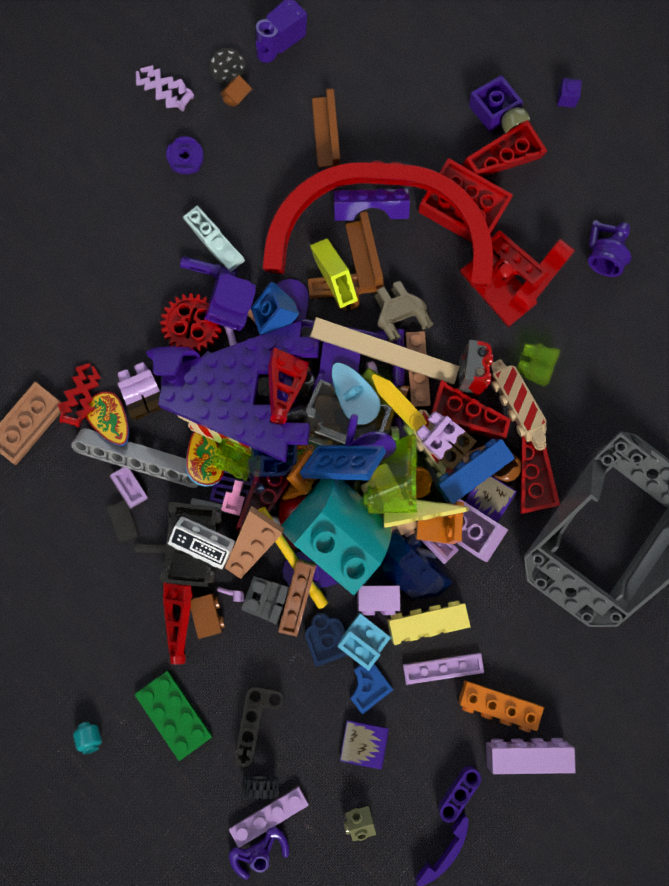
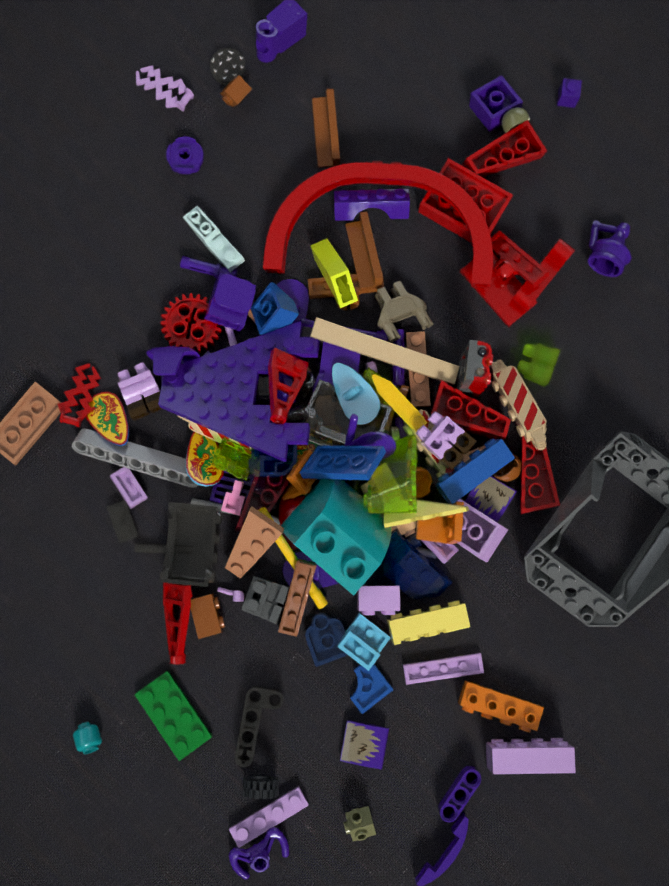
white brick [168,516,236,569] -> none

